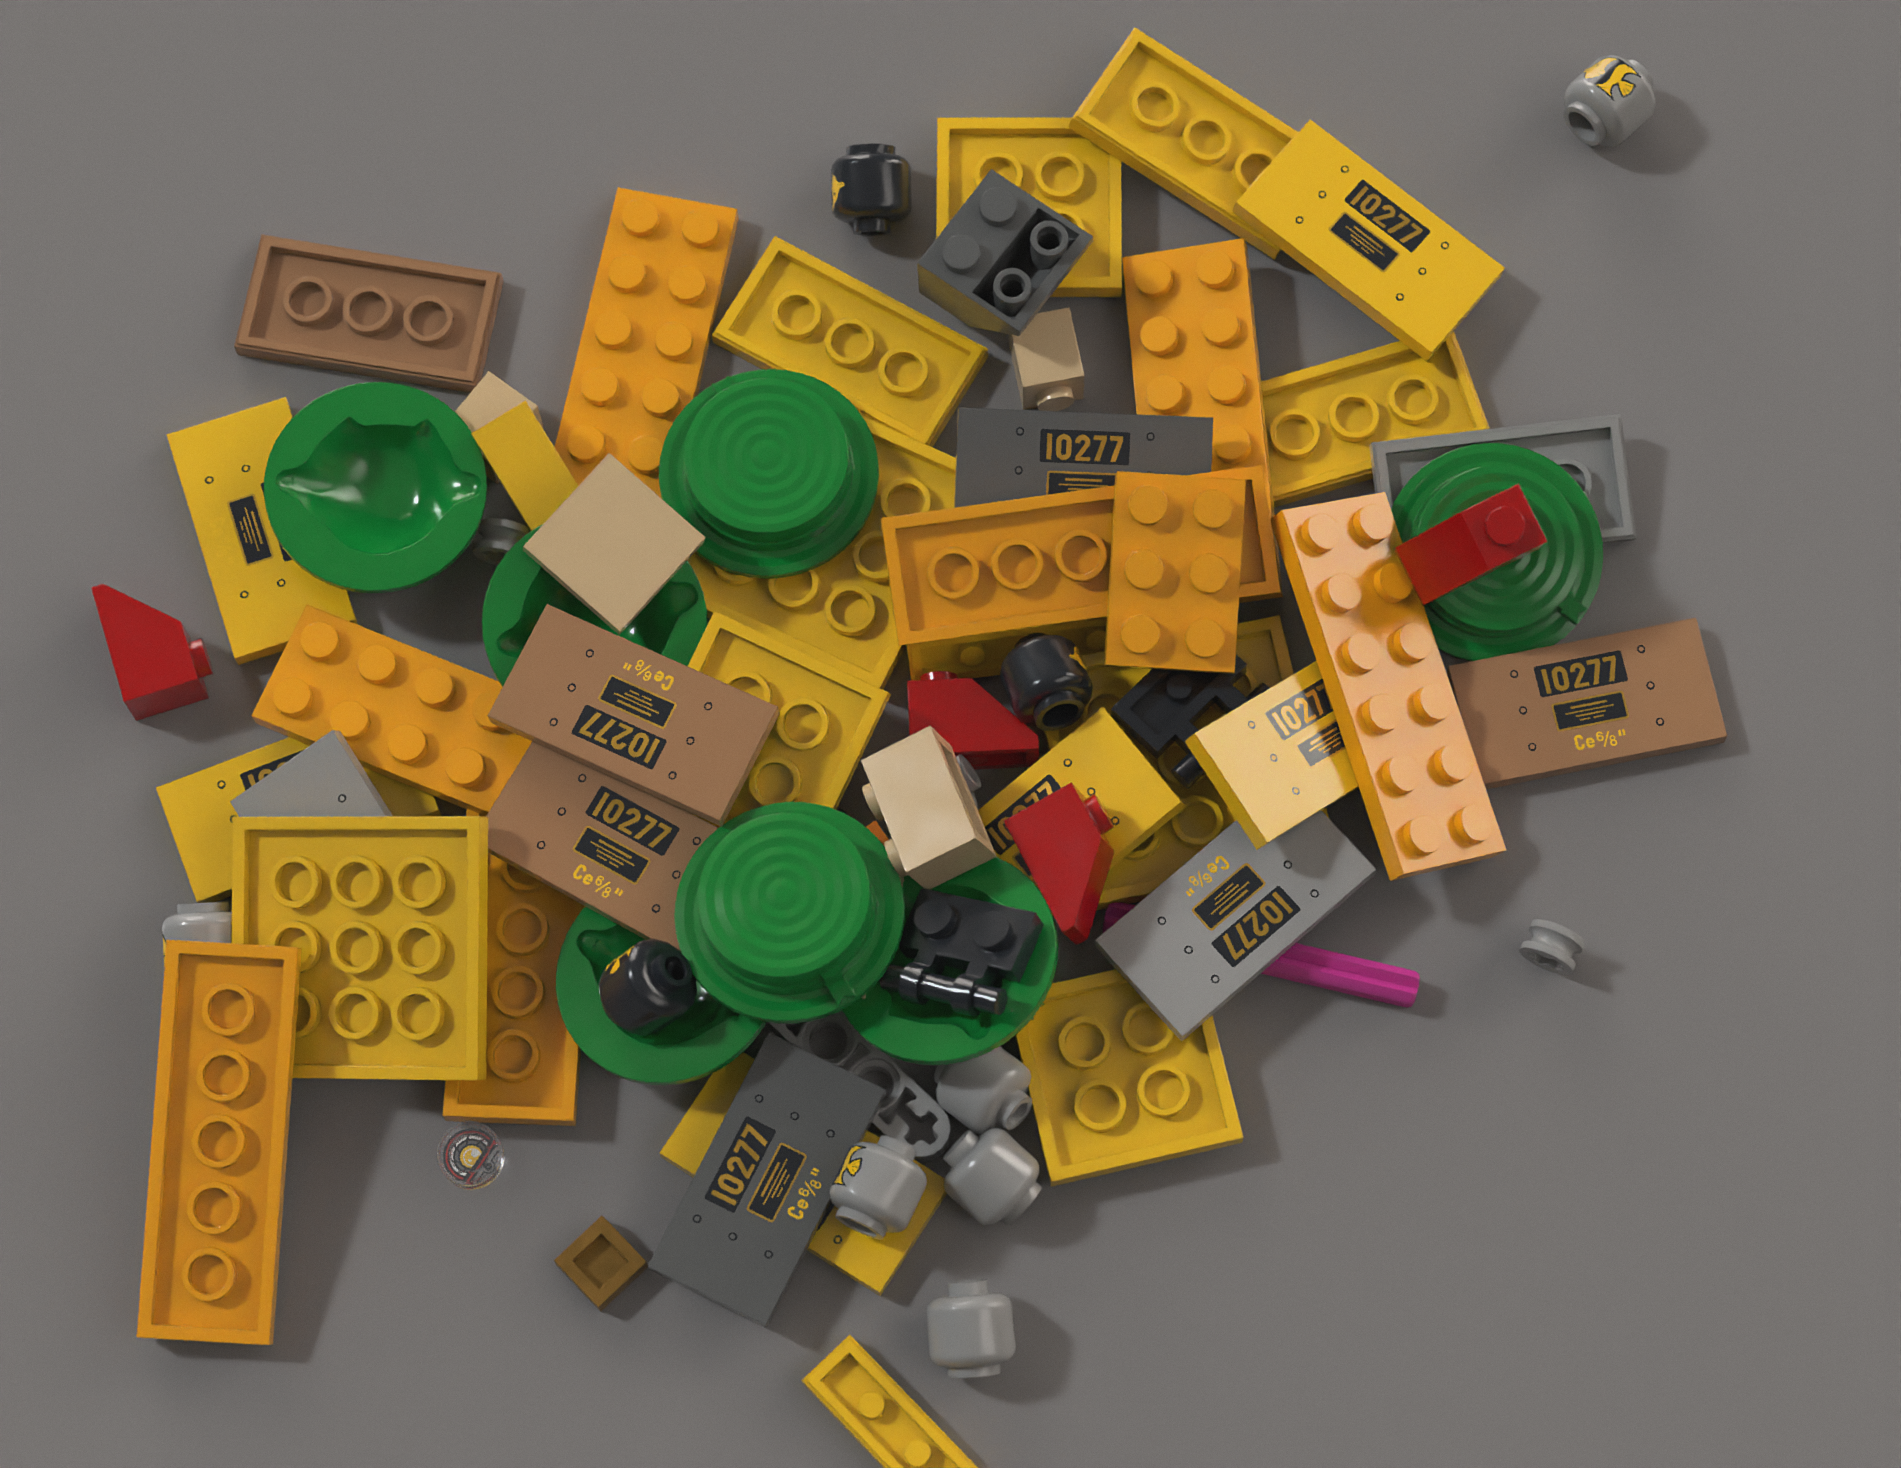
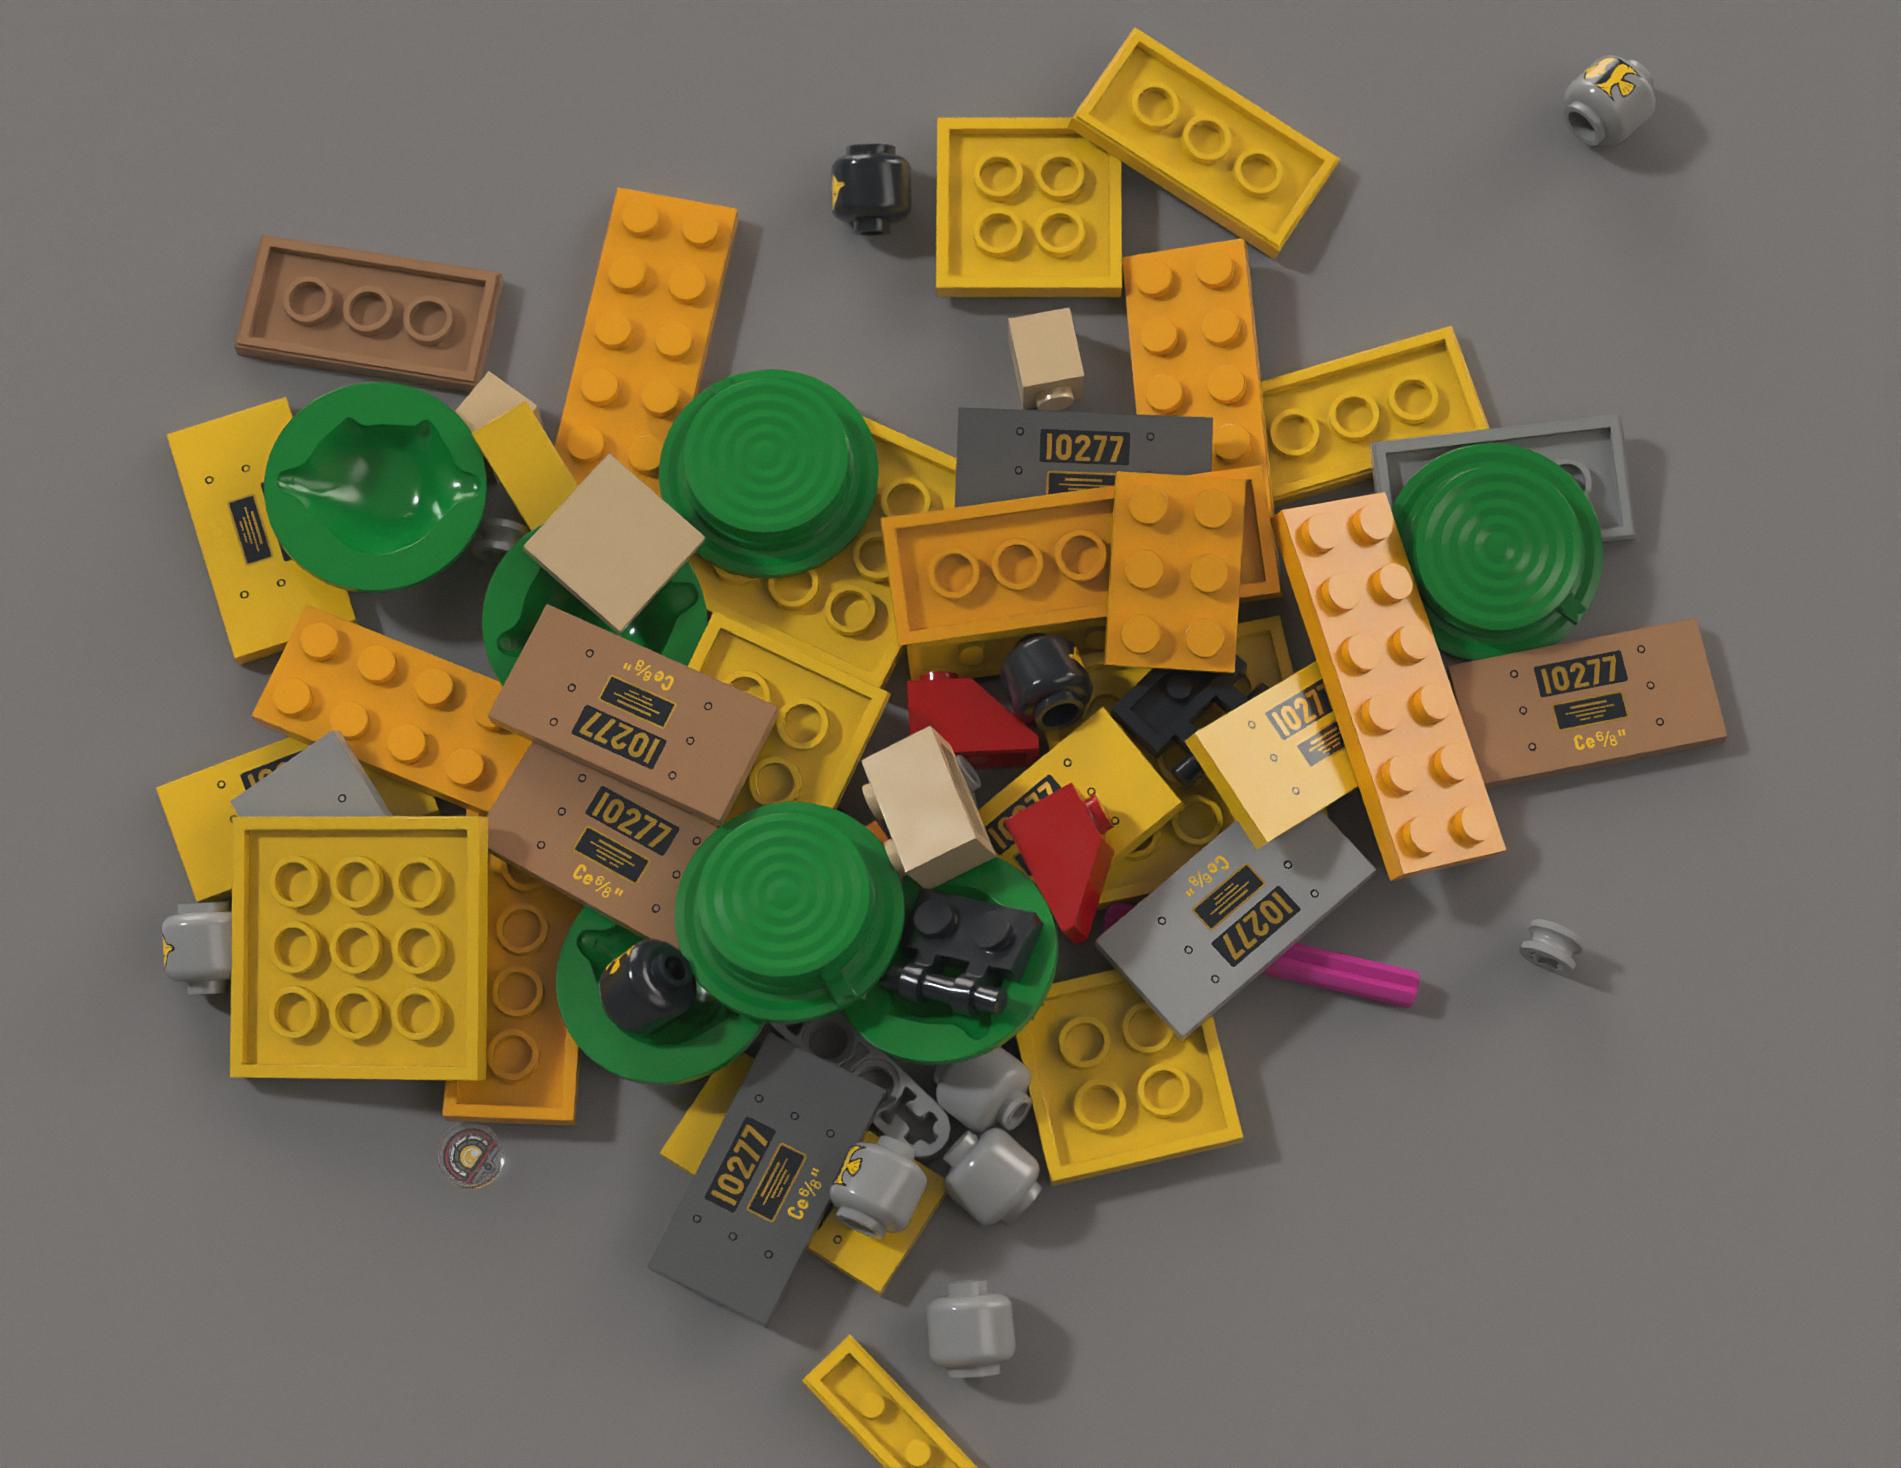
red slope [91,584,213,721] -> none
light orange plate [137,940,302,1345] -> none
pearl gold tile [554,1215,648,1312] -> none
yellow tile [712,236,988,447] -> none
dark grey slope [917,169,1093,336] -> none
yellow tile [1232,119,1505,362] -> none
red slope [1394,483,1548,606] -> none

